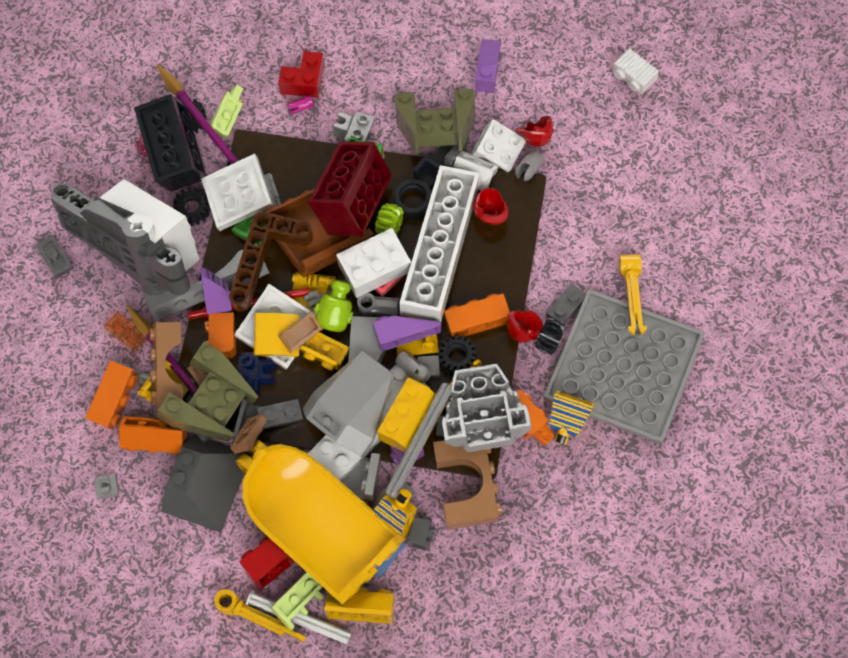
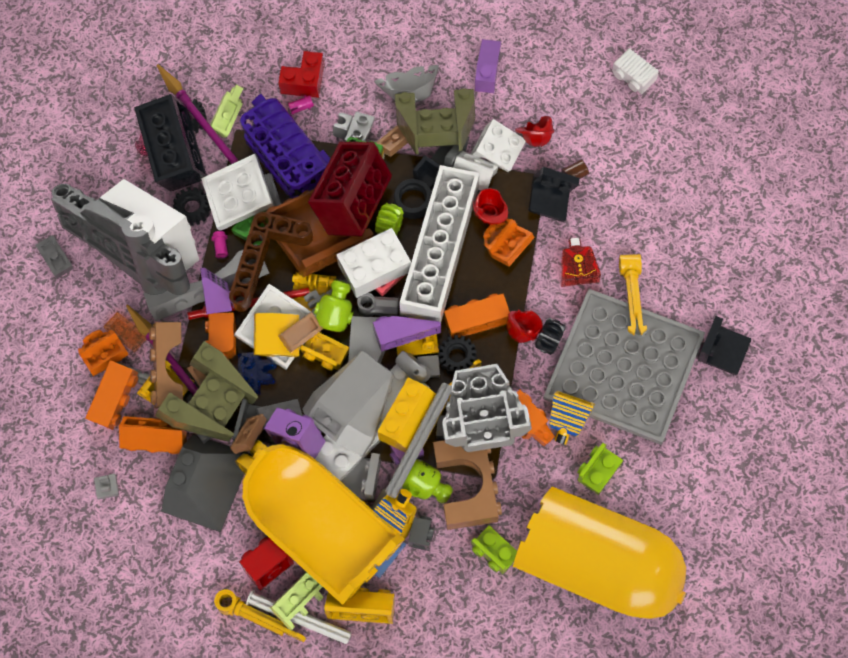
light grey piece [515,151,544,181] -> none
flat silver plate [546,283,586,324] -> none
none -> orange slope [78,330,129,376]
none -> dark pink pin [211,231,228,258]
none -> dark purple piece [240,94,330,198]
none -> medium lavender brick [264,407,326,459]
none -> light grey piece [374,65,439,103]
none -> medium nougat plate [377,125,408,157]
none -> lime piece [402,459,453,503]
none -> lime bracket [471,525,517,574]
none -> orange slope [483,219,535,267]
none -> yellow panel [513,486,686,619]
none -> black bracket [528,167,580,222]
none -> reddish brown piece [561,159,589,179]
none -> clear red torso [561,238,601,287]
none -> lime bracket [577,443,623,495]
none -> black bracket [698,316,751,375]

